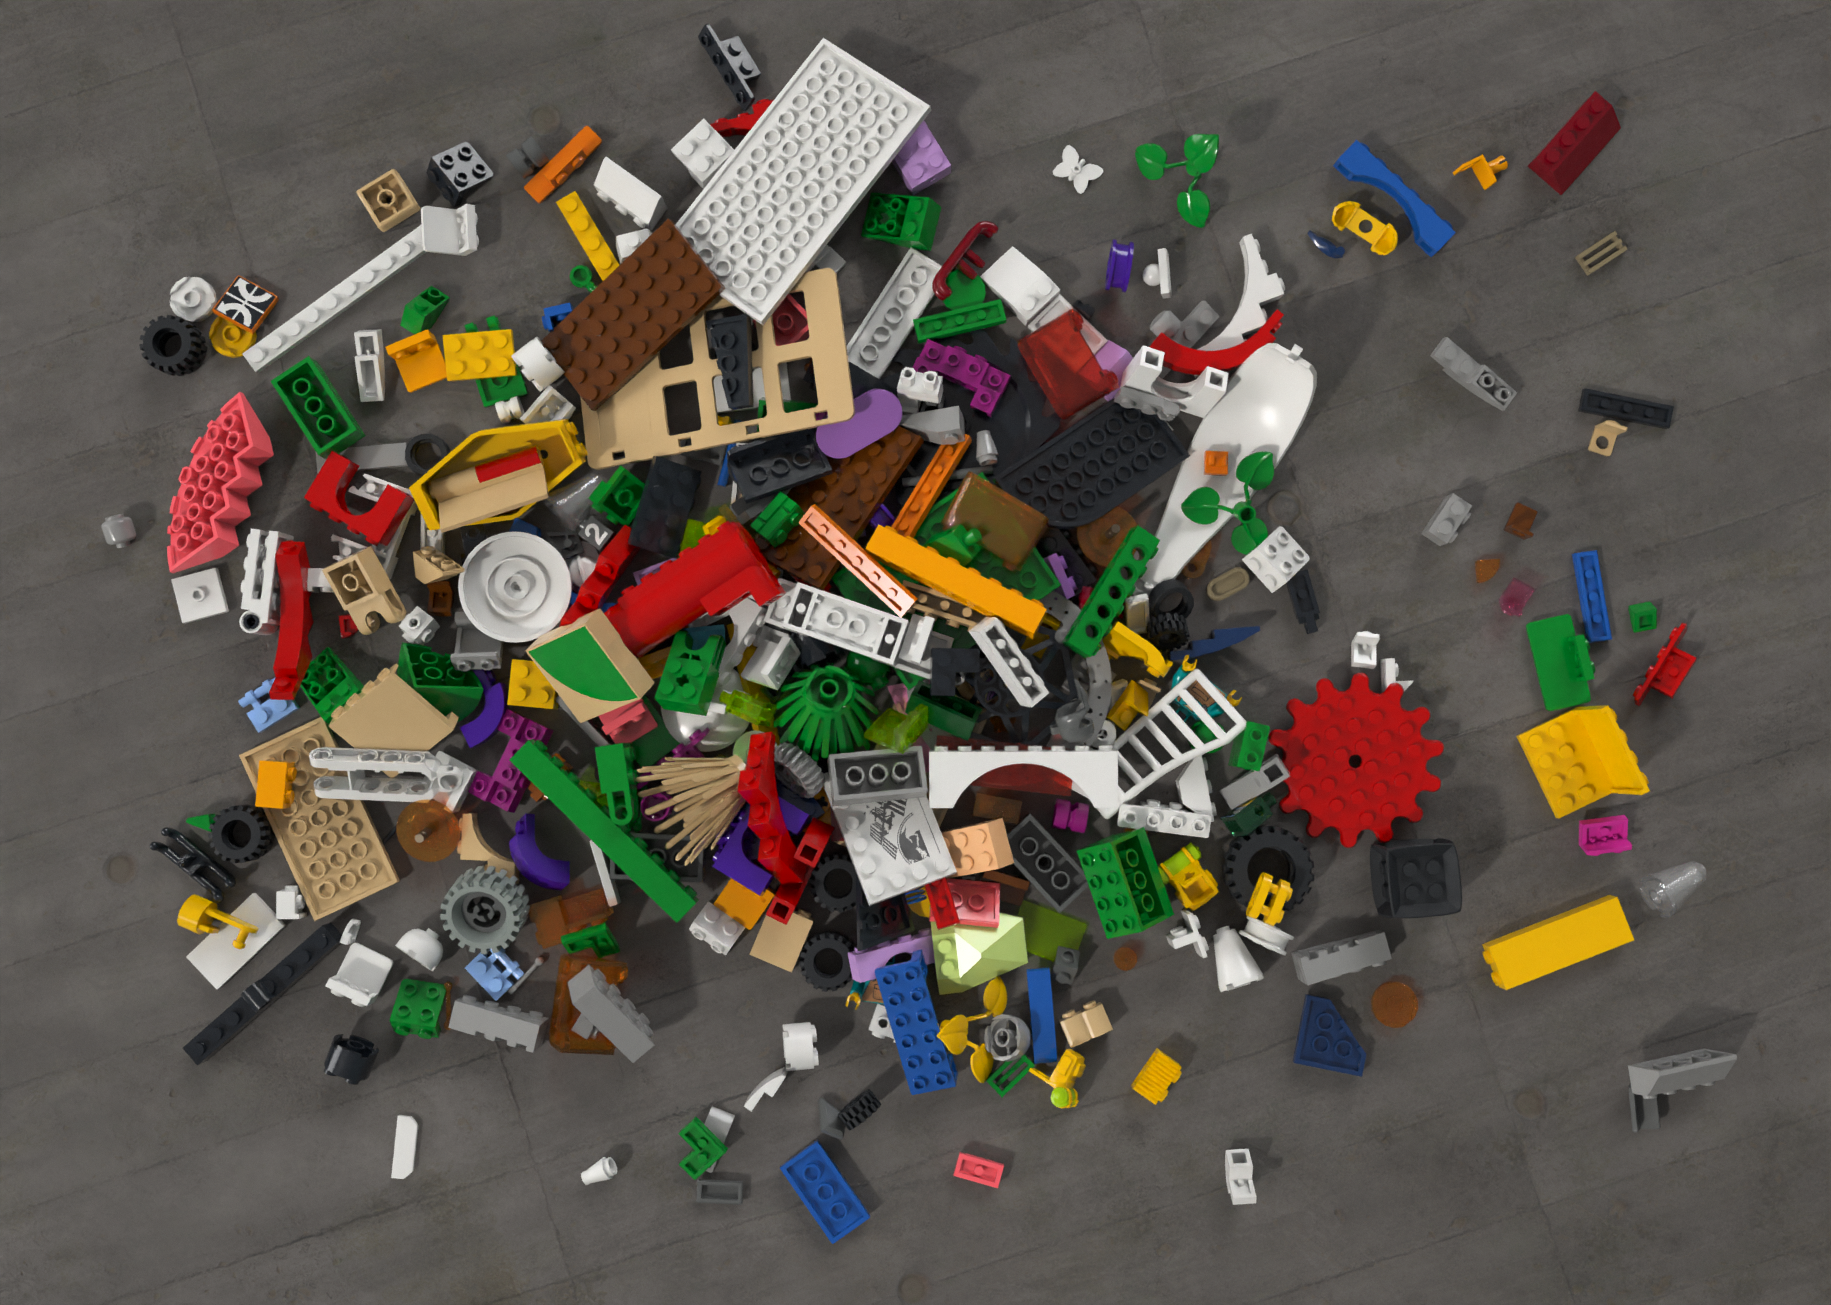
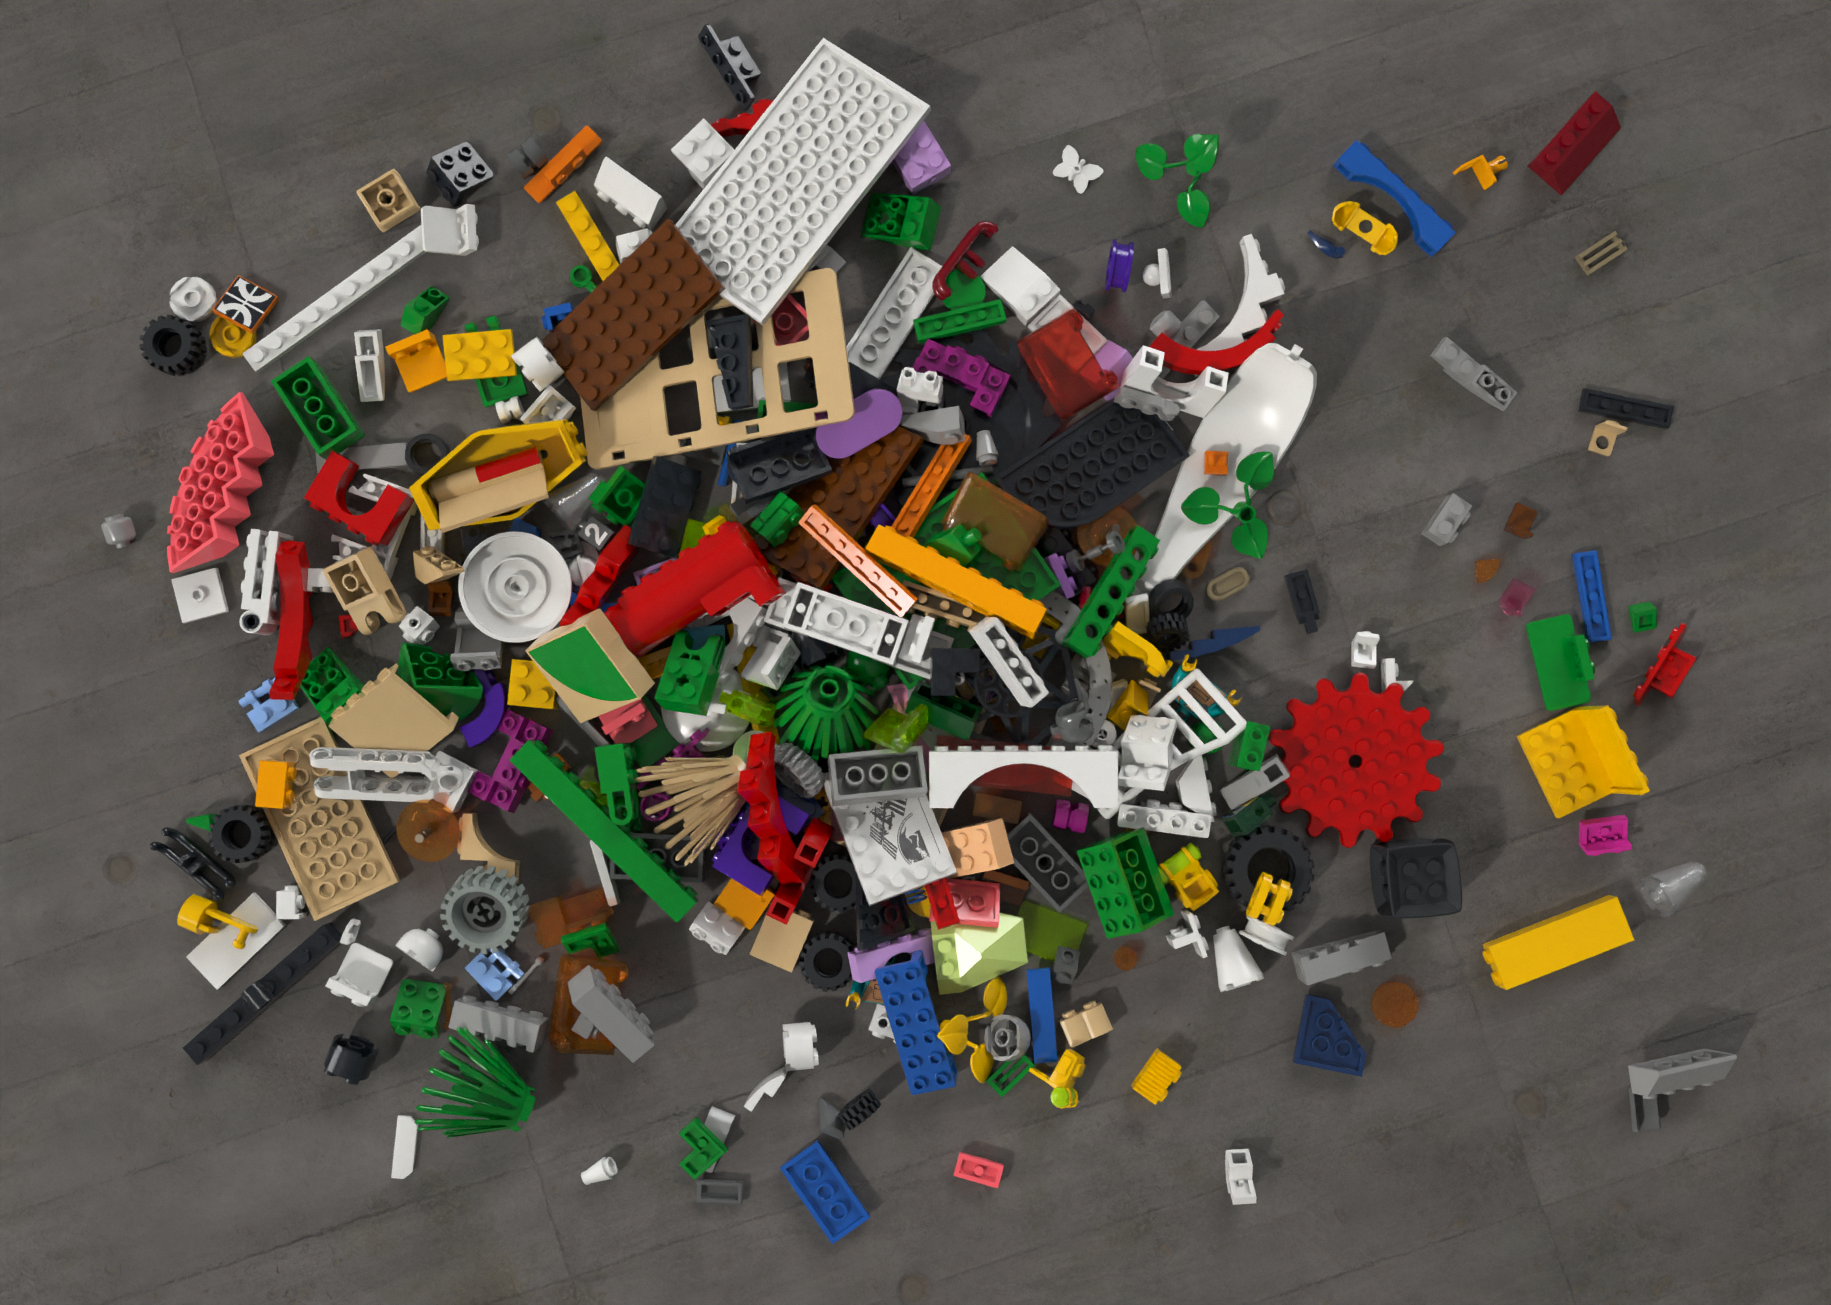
dark purple arch [509,813,570,890] -> none
white bracket [1242,526,1310,593] -> none
none -> green plant [414,1026,536,1138]
none -> dark grey wheel [1066,530,1125,574]
none -> white bracket [1118,715,1177,791]

